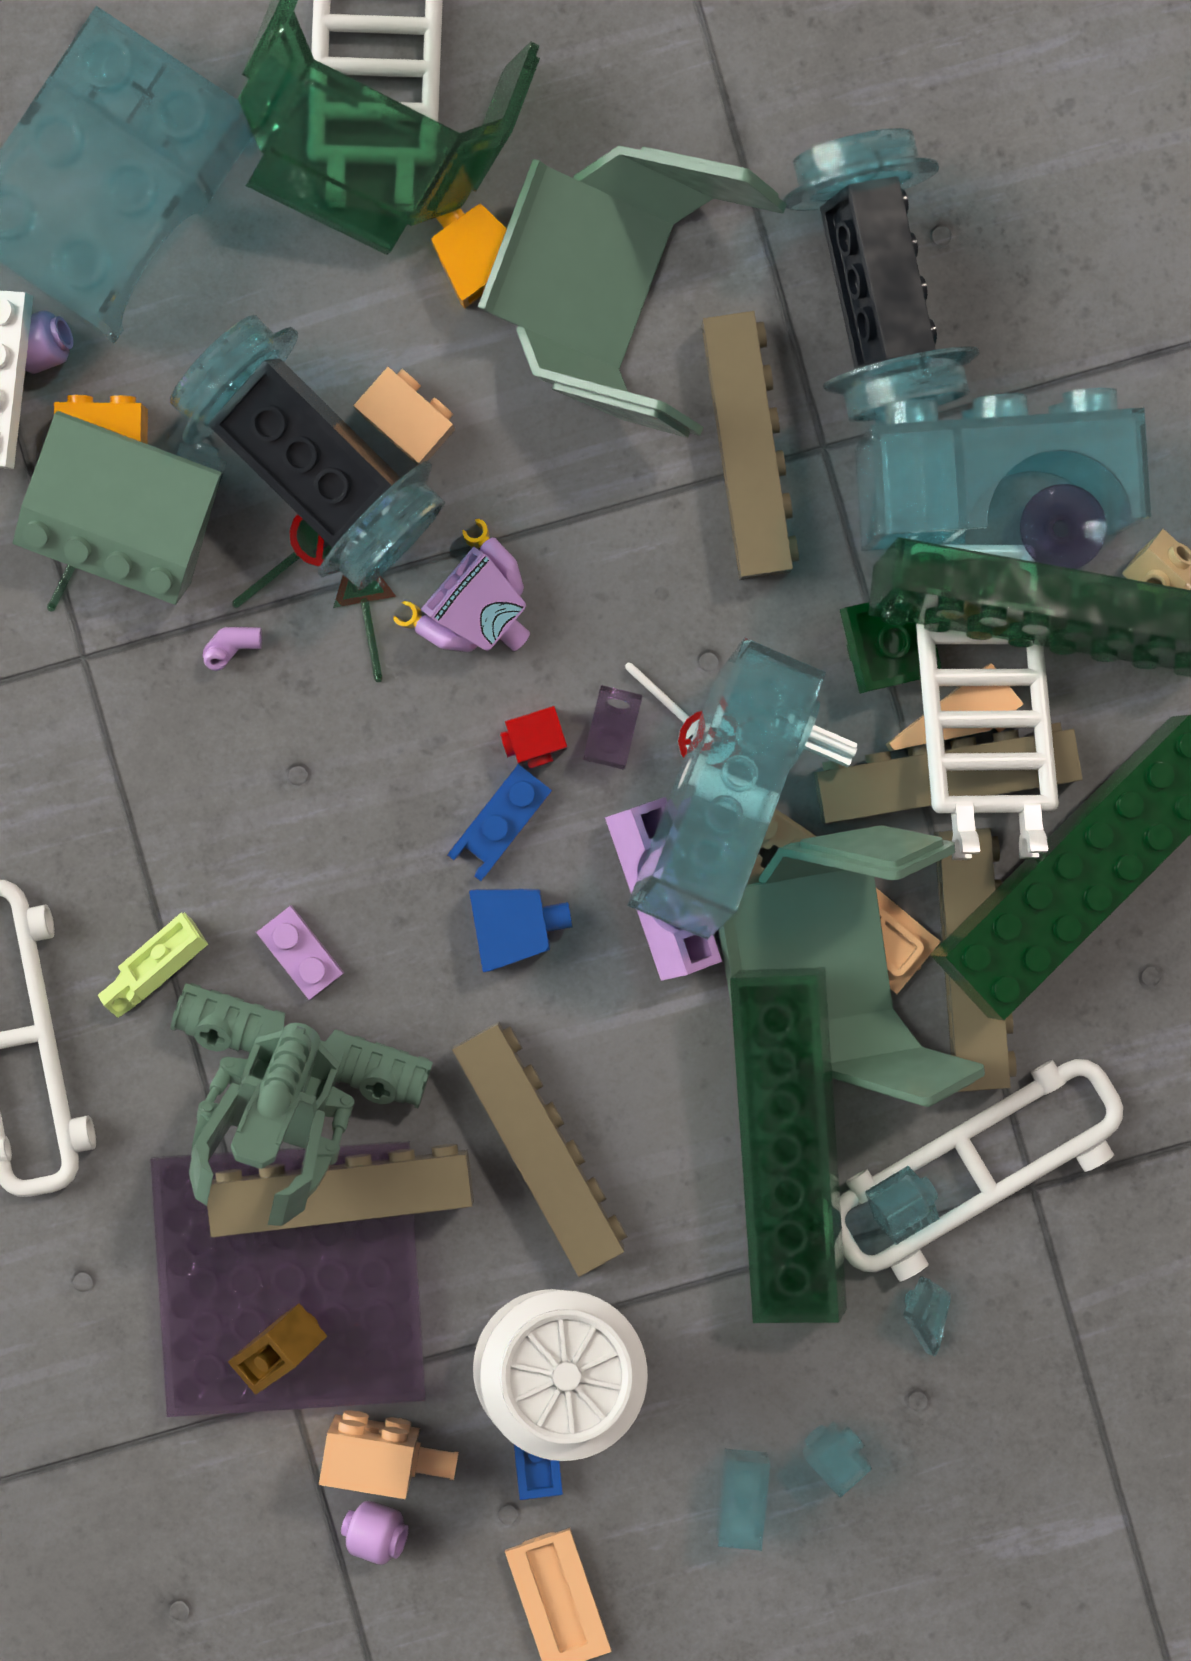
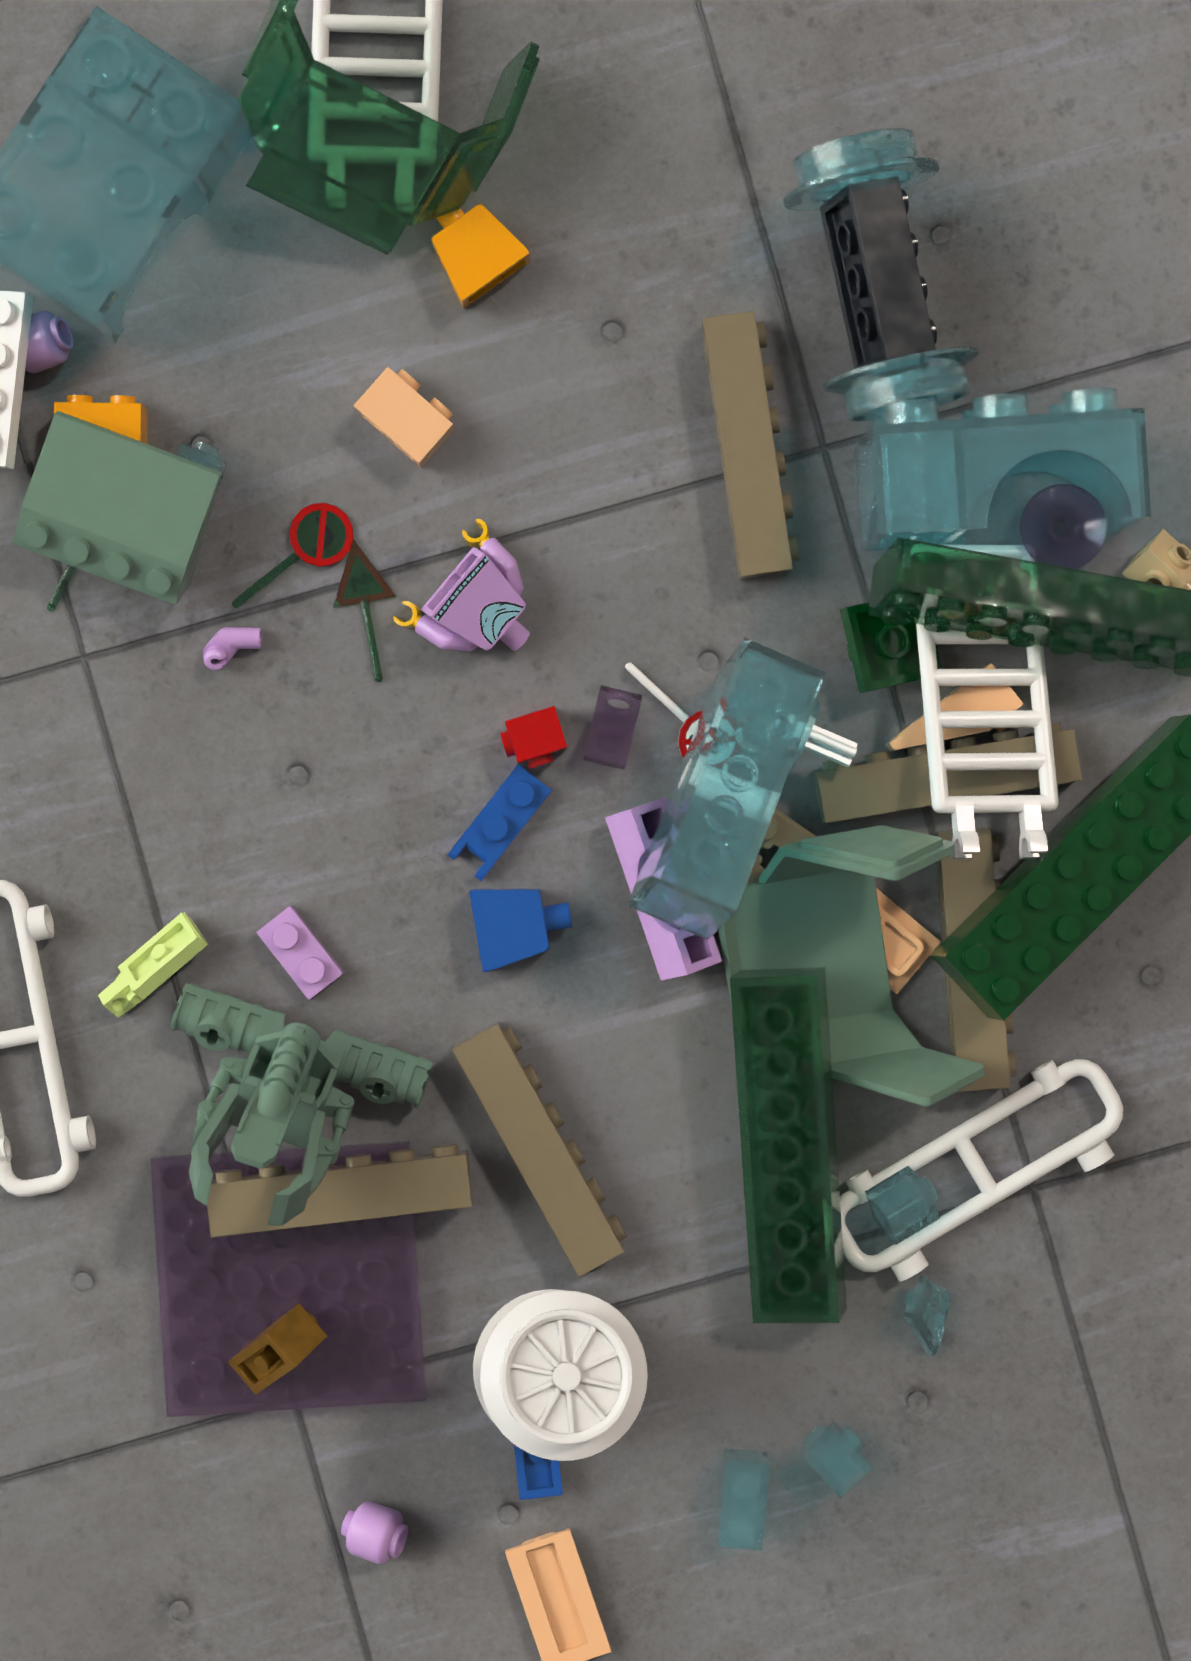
brick [170,315,445,590] -> none
light nougat brick [319,1410,459,1499] -> none
sand green piece [478,145,787,438] -> none

